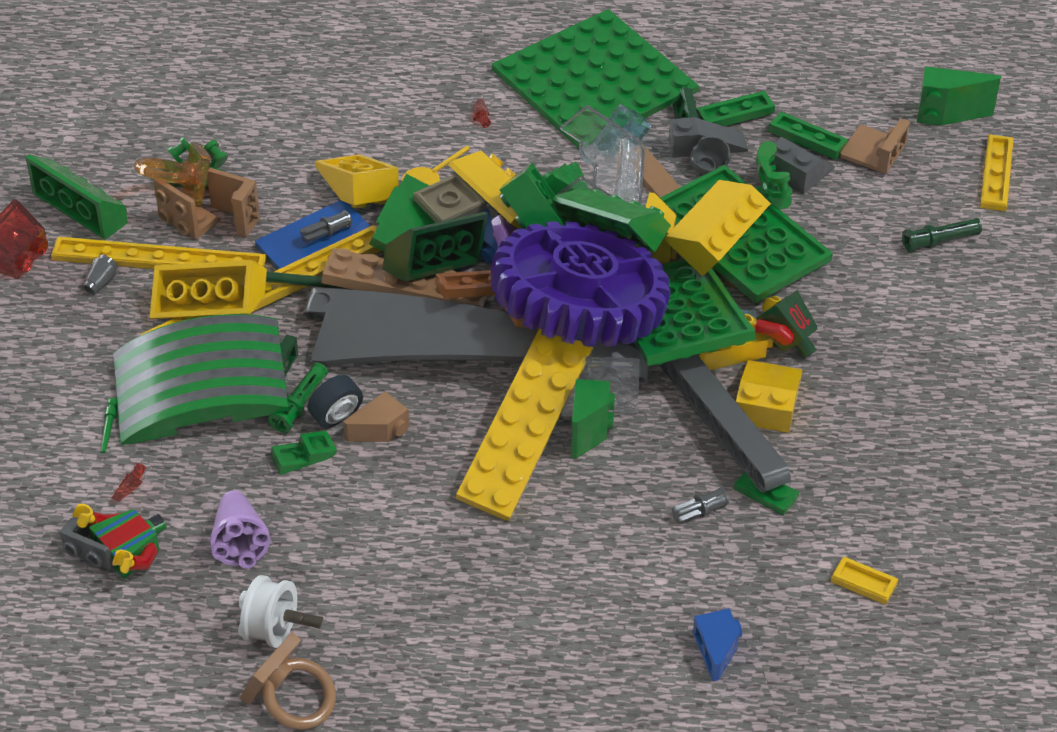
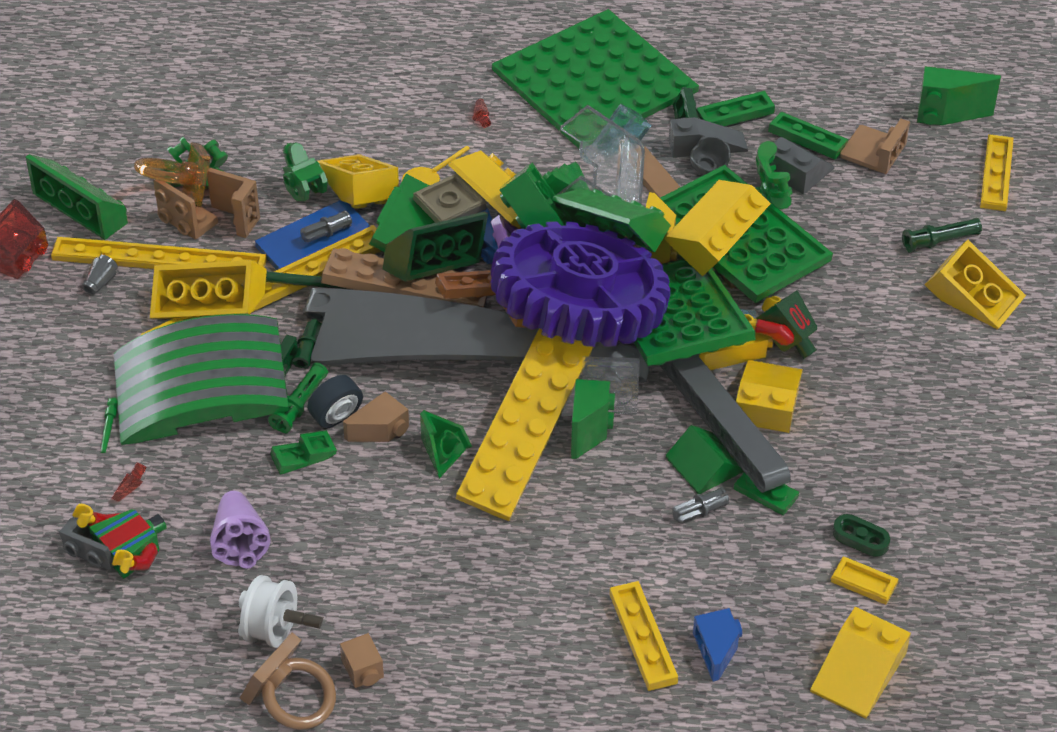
none -> green hinge [282,142,328,201]
none -> dark green axle [292,319,322,369]
none -> medium nougat brick [340,633,384,688]
none -> green slope [420,410,472,479]
none -> yellow plate [609,581,678,691]
none -> green slope [665,425,744,494]
none -> yellow slope [810,607,911,719]
none -> dark green plate [833,514,891,557]
none -> yellow slope [924,240,1026,329]

